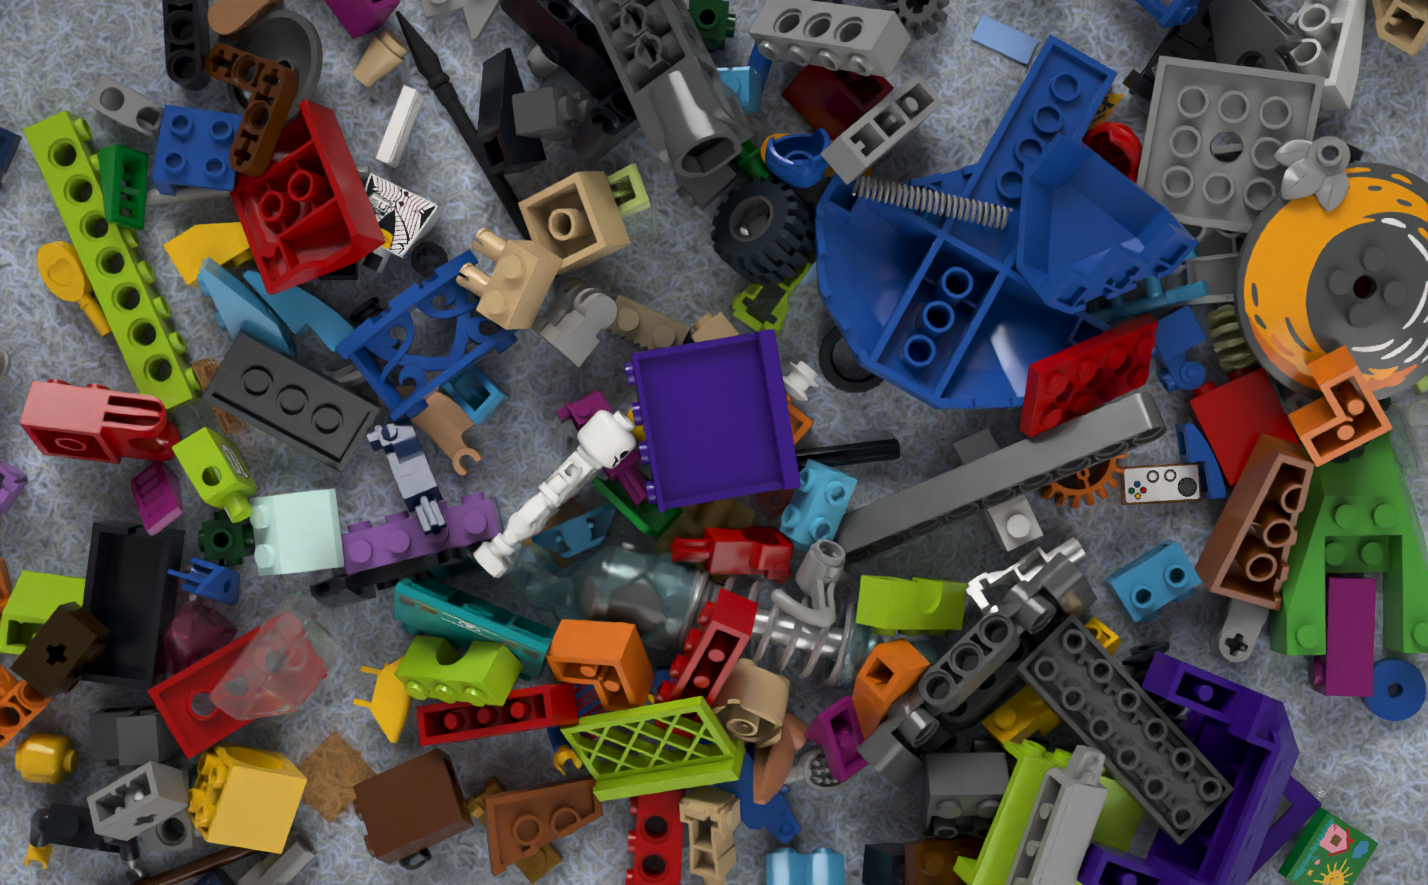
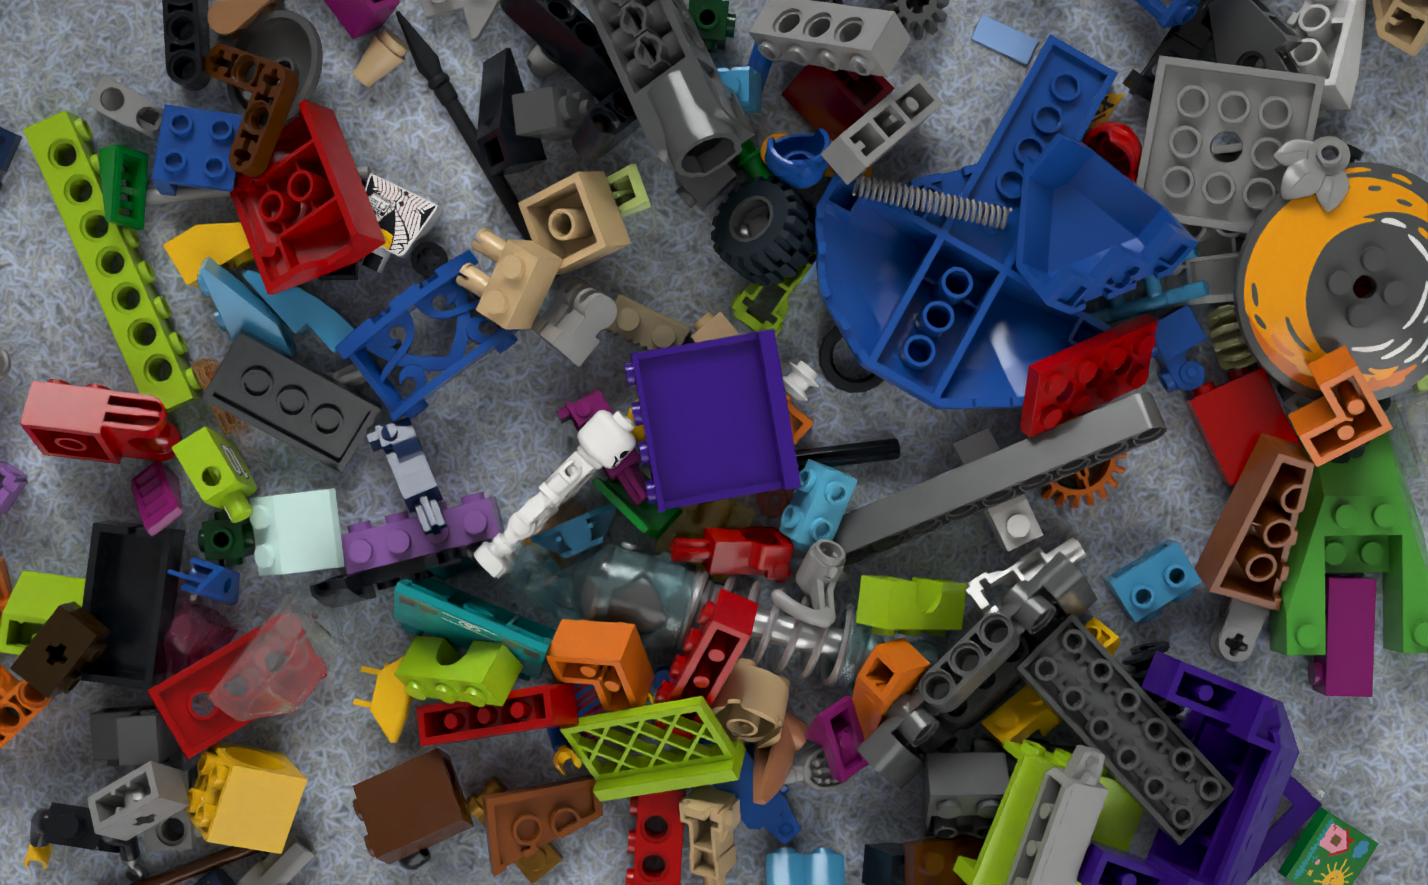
yellow head [15,732,79,785] -> none
yellow piece [37,241,112,338] -> none
clear orange piece [297,731,378,823] -> none
black bush [349,296,387,325] -> none
white tile [375,85,424,168] -> none
light nougat piece [378,385,484,476] -> none
dark azure slope [443,363,510,425] -> none
tile [1120,462,1202,505] -> none
blue slope [1175,423,1227,500] -> none
blue piece [1361,658,1426,721] -> none

